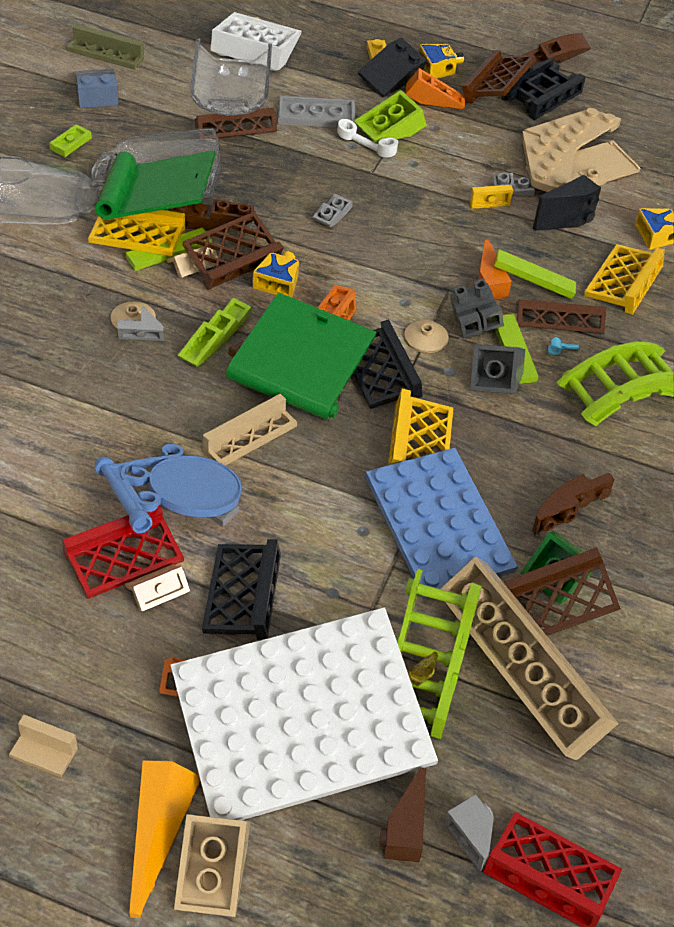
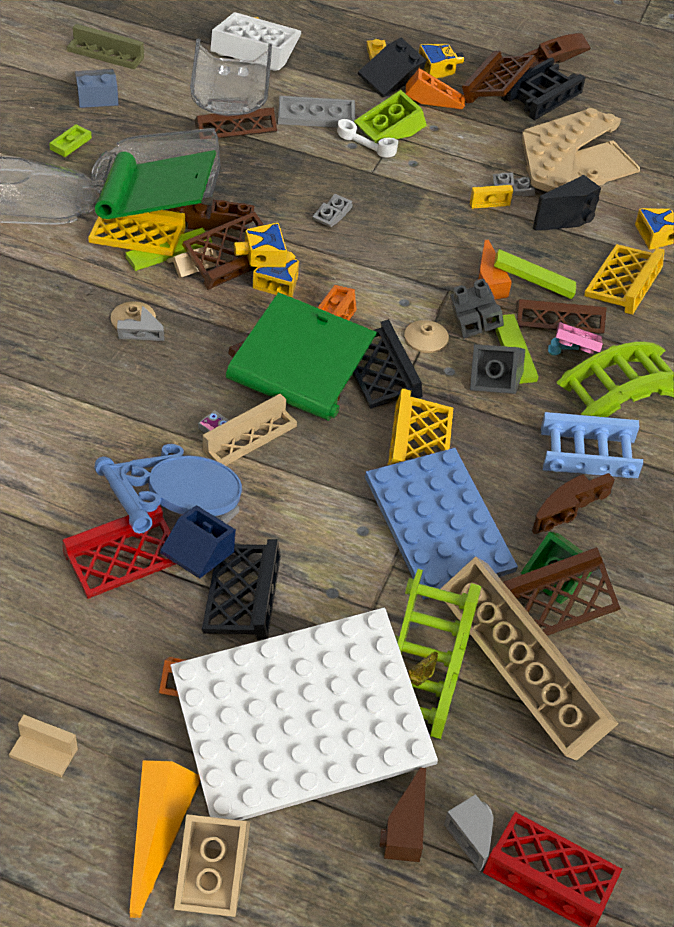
panel [125,564,190,611] -> none
lime slope [178,298,253,367] -> none
none -> dark blue slope [160,505,236,579]
none -> tile [198,410,230,433]
none -> yellow torso [234,223,287,267]
none -> light blue fence [541,412,643,478]
none -> bright pink plate [556,322,603,354]

